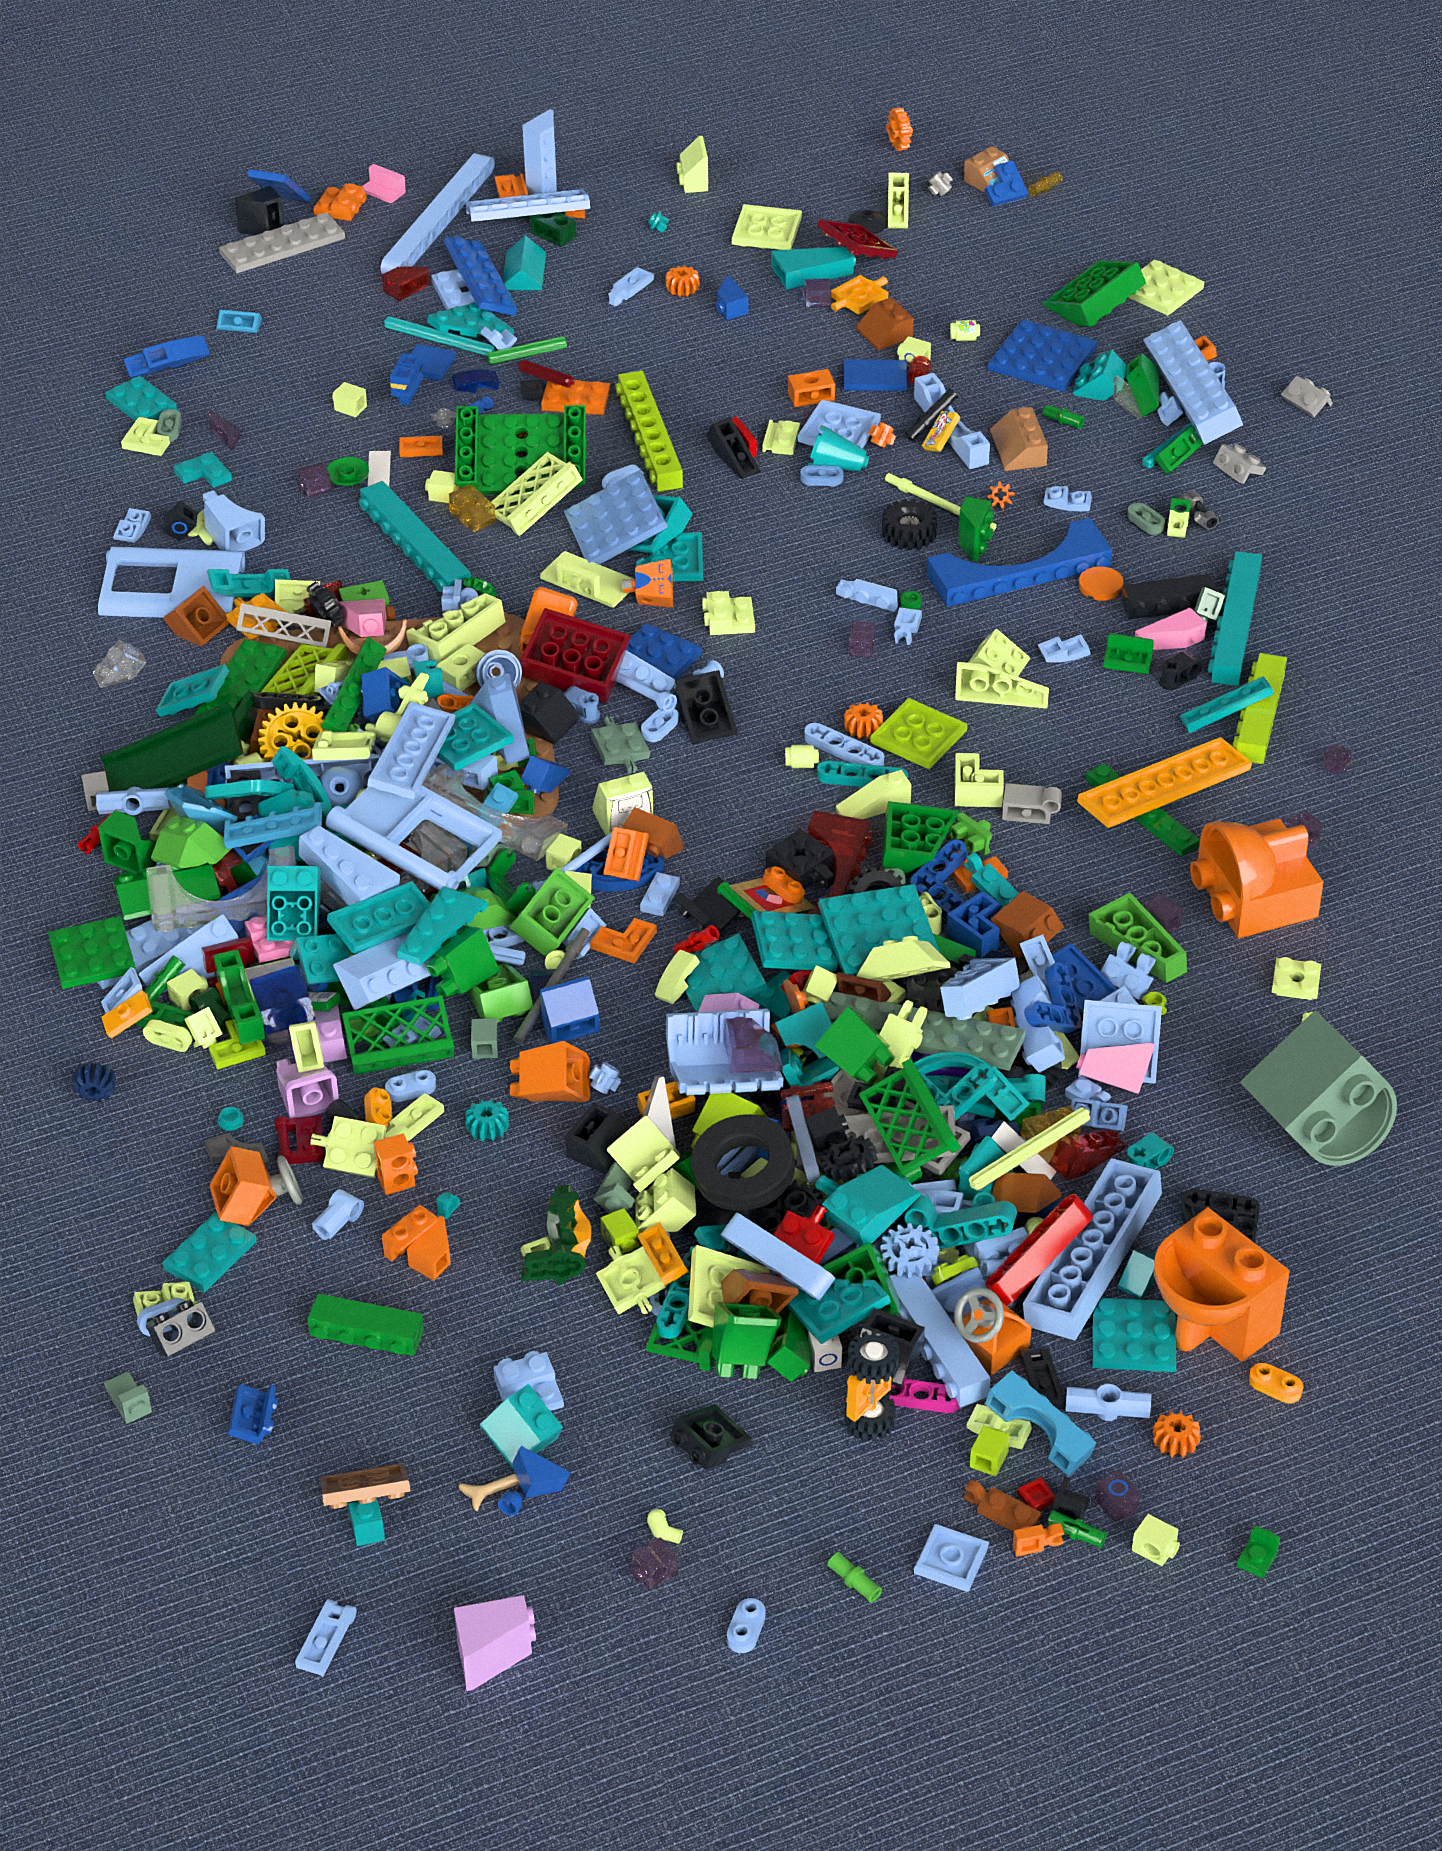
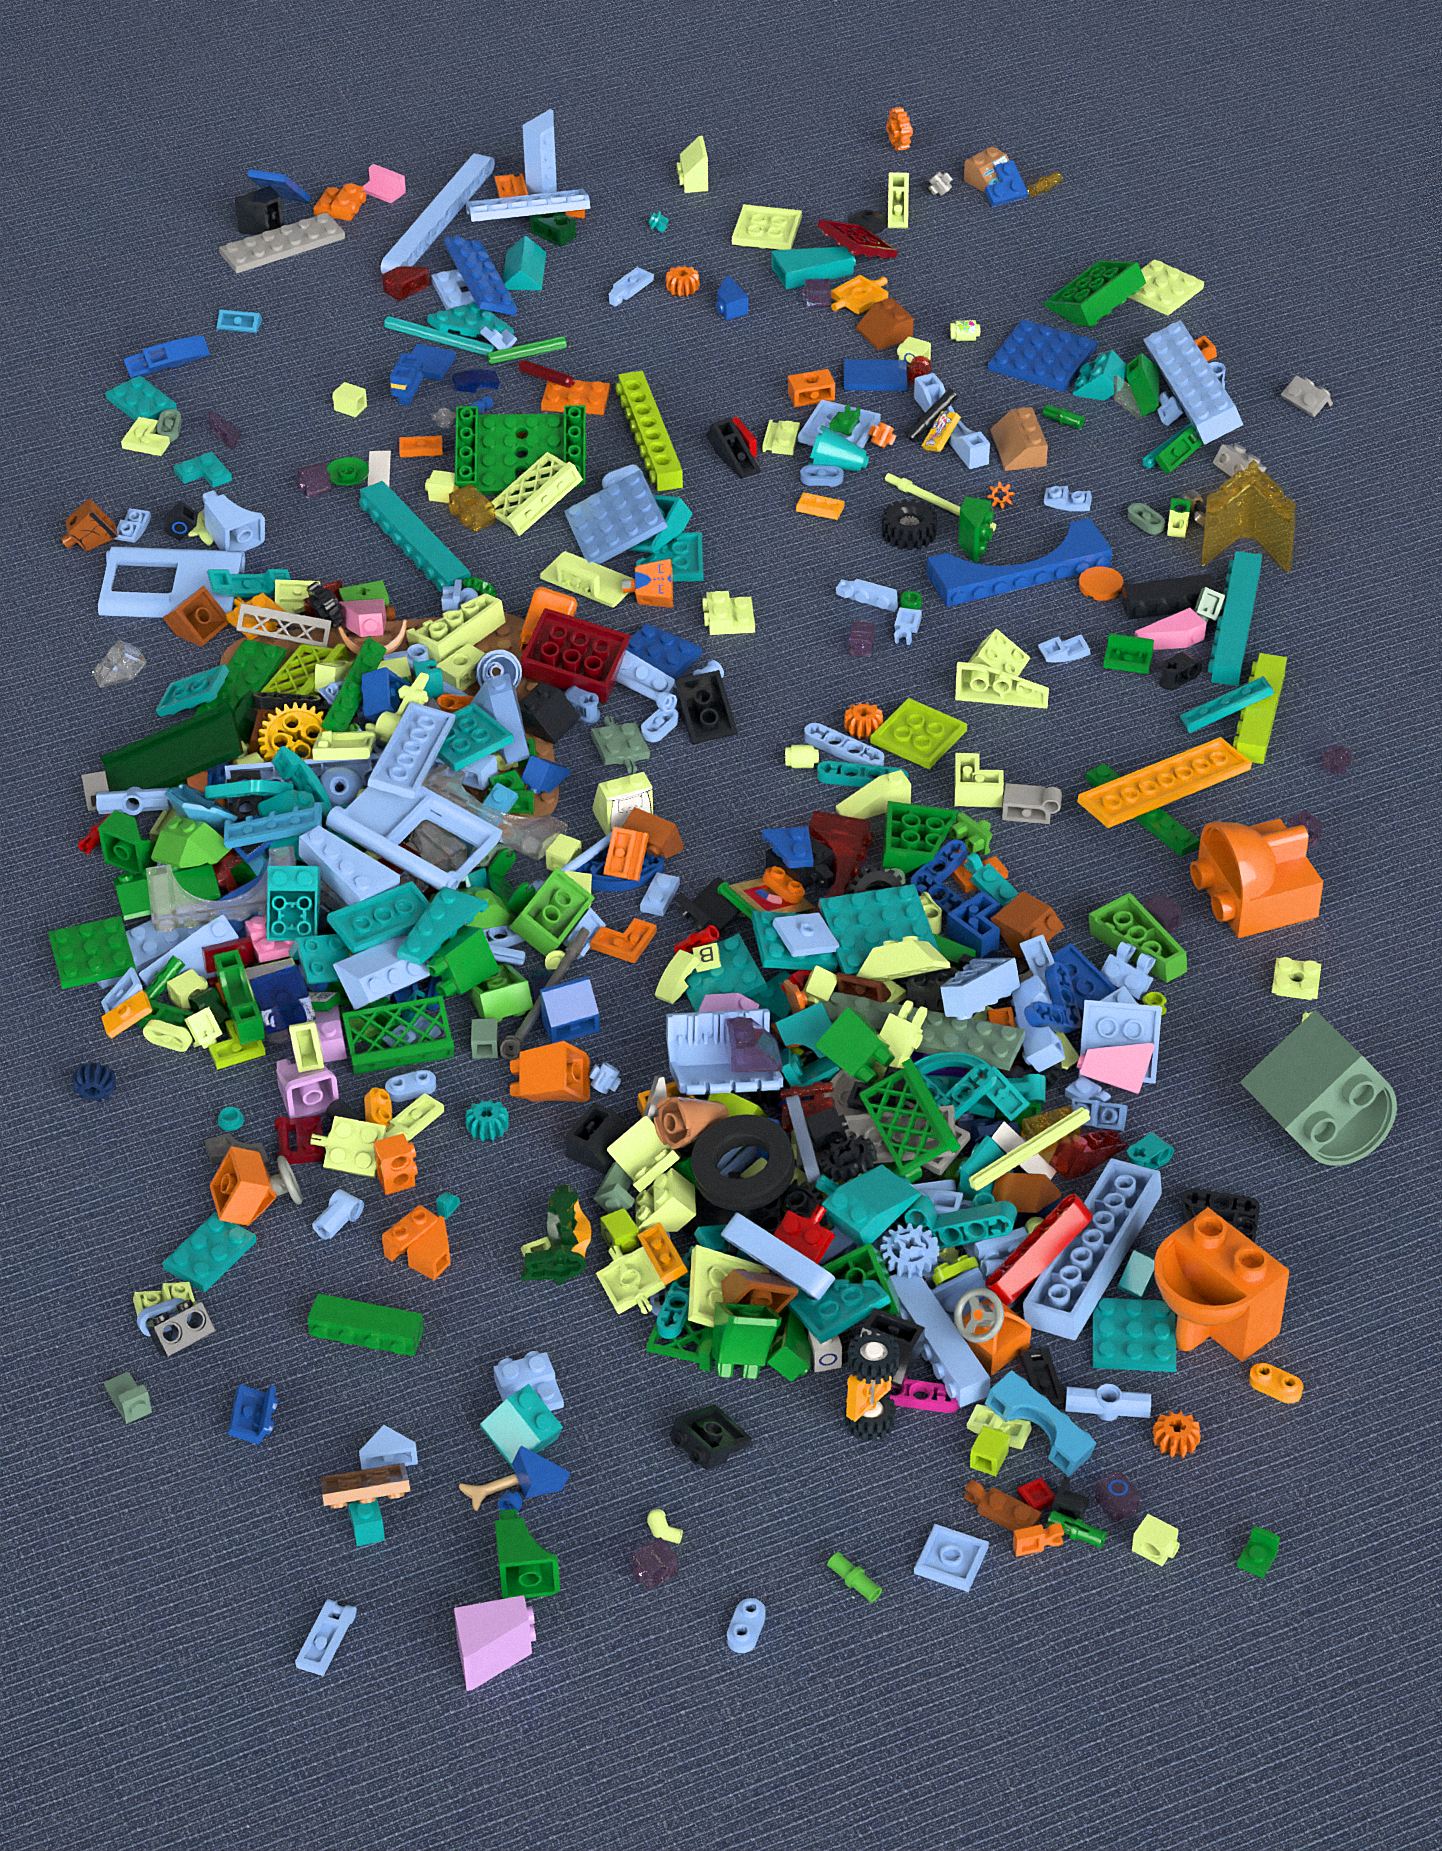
black plate [520,379,543,400] -> none
none -> dark orange torso [61,498,118,551]
none -> light blue slope [359,1425,418,1470]
none -> green hips [495,1509,560,1599]
none -> dark grey plate [498,1035,524,1060]
none -> nougat cone [654,1096,729,1149]
none -> yellowish green tile [693,943,721,972]
none -> blue wing [762,826,813,868]
none -> light blue plate [773,913,839,957]
none -> light orange plate [796,493,844,520]
none -> green plate [829,404,861,435]
none -> clear yellow windscreen [1201,460,1296,572]

